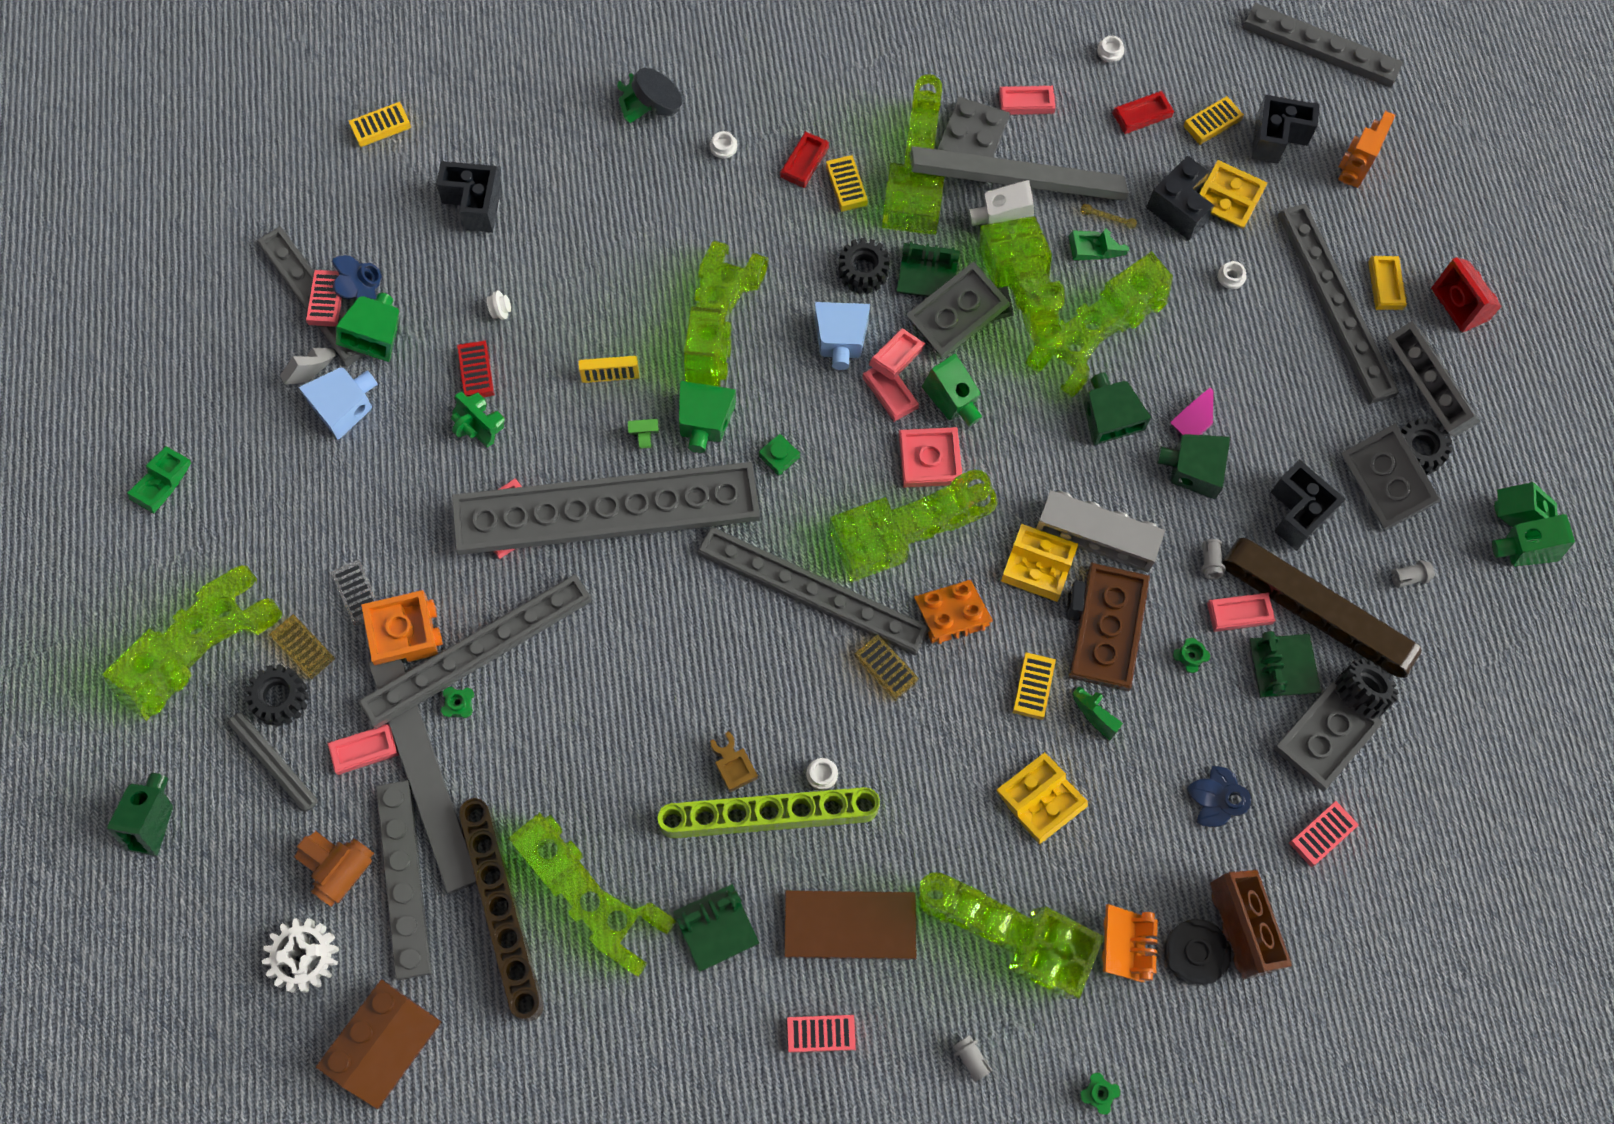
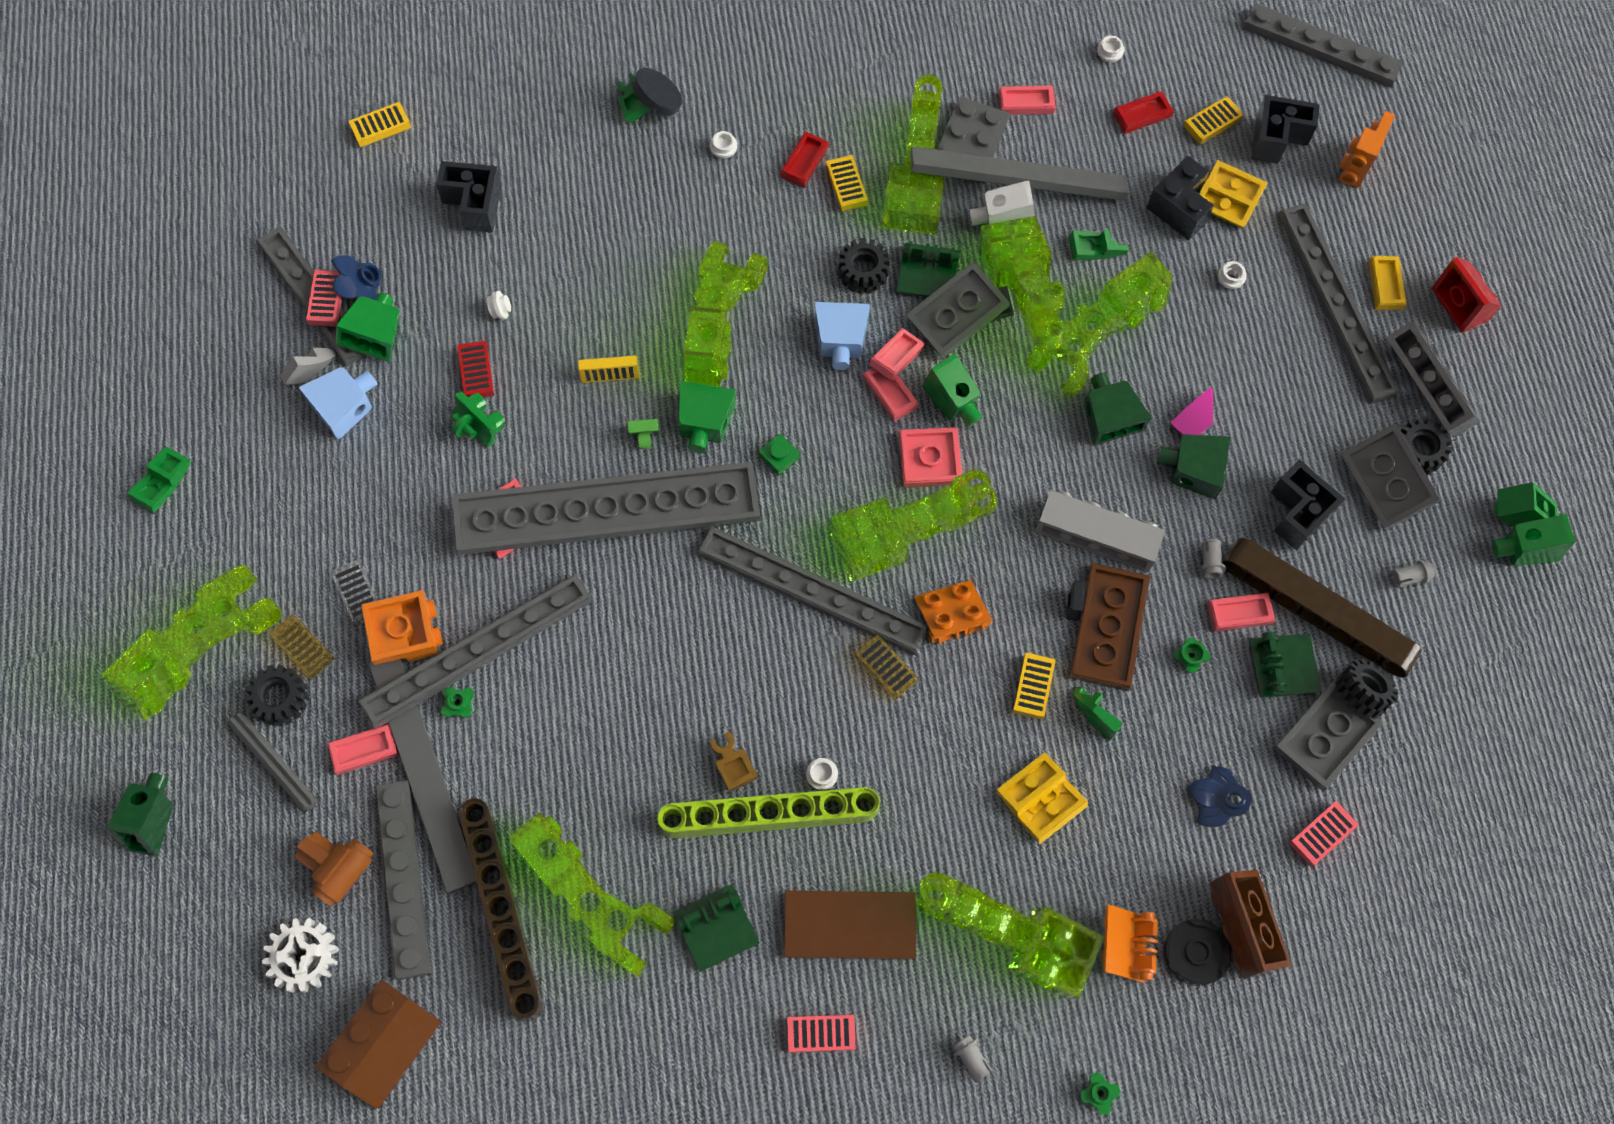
yellow slope [1001,523,1078,602] -> none
clear yellow hinge [1080,204,1137,229] -> none

